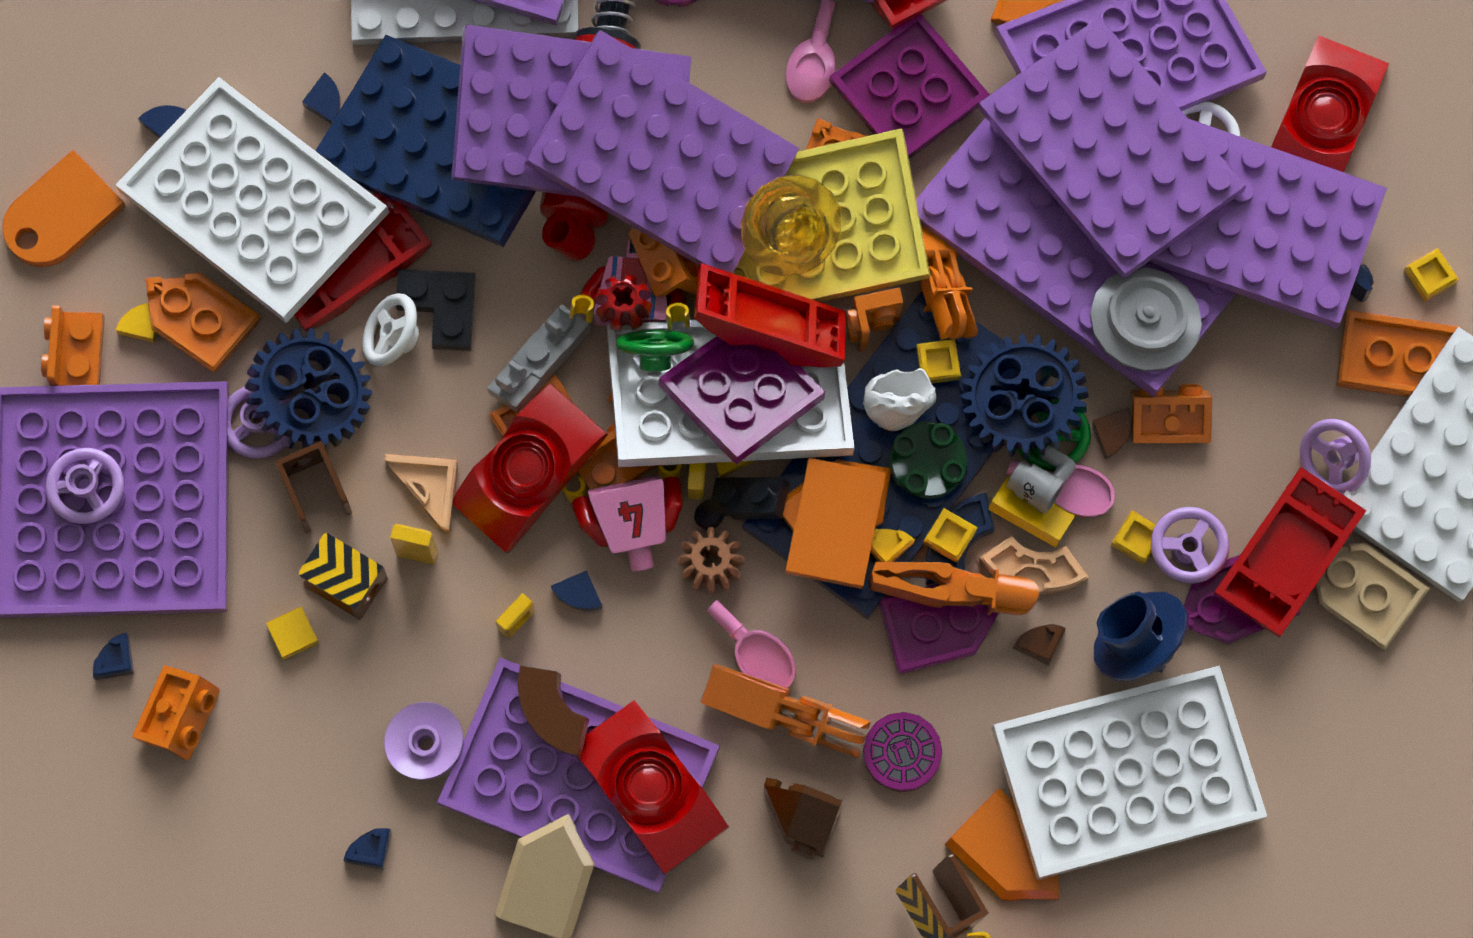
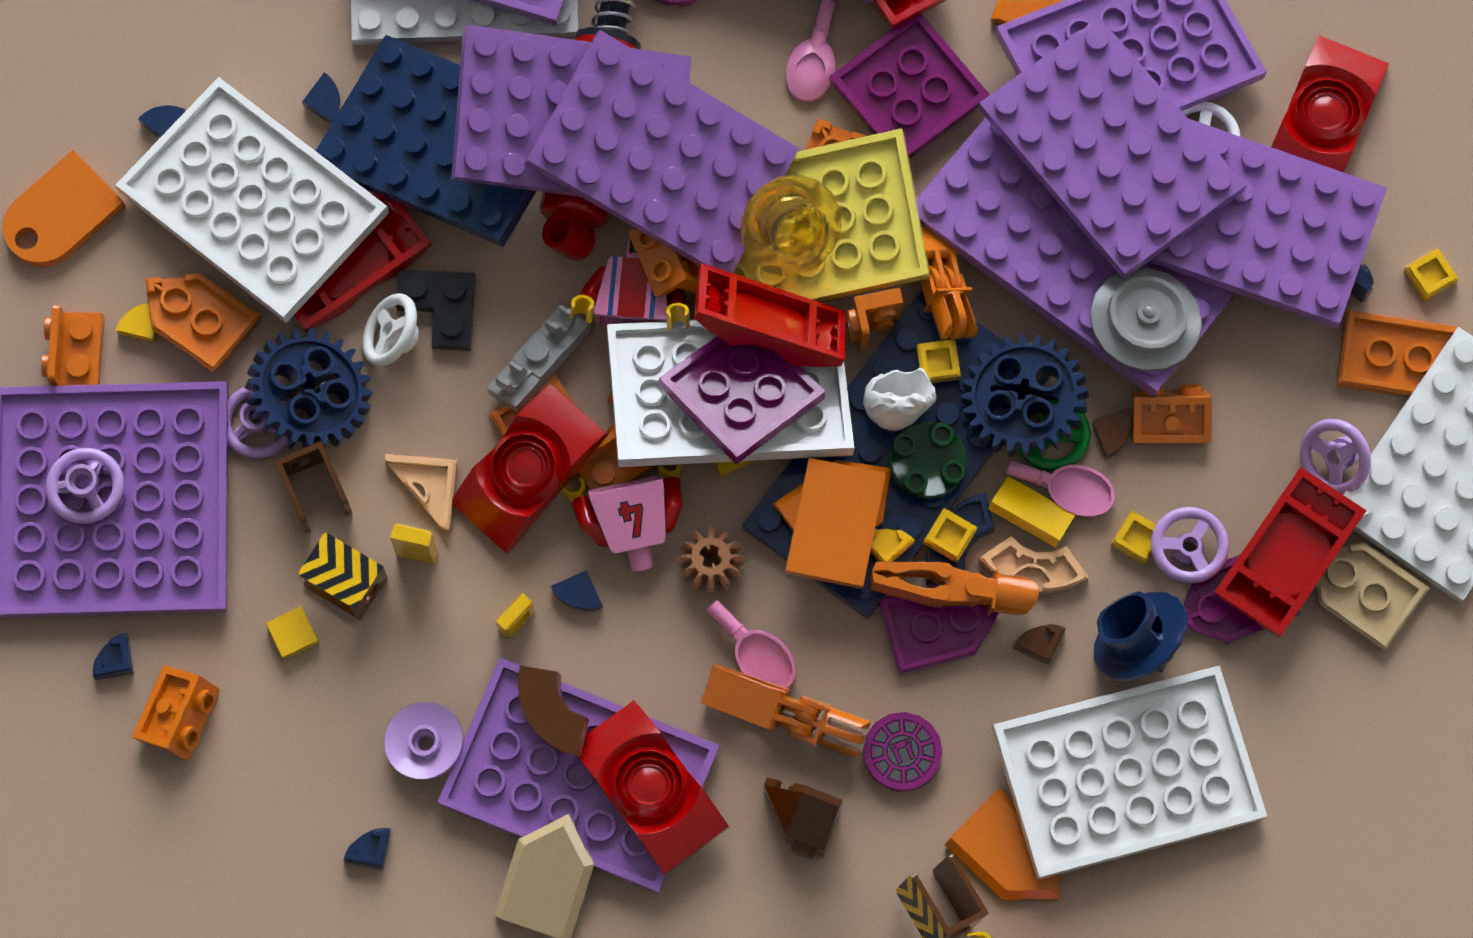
red piece [594,274,653,332] -> none
green piece [616,330,694,371] -> none
yellow tile [688,463,706,500] -> none
black hinge [694,477,790,530] -> none
light grey piece [1006,445,1075,515] -> none

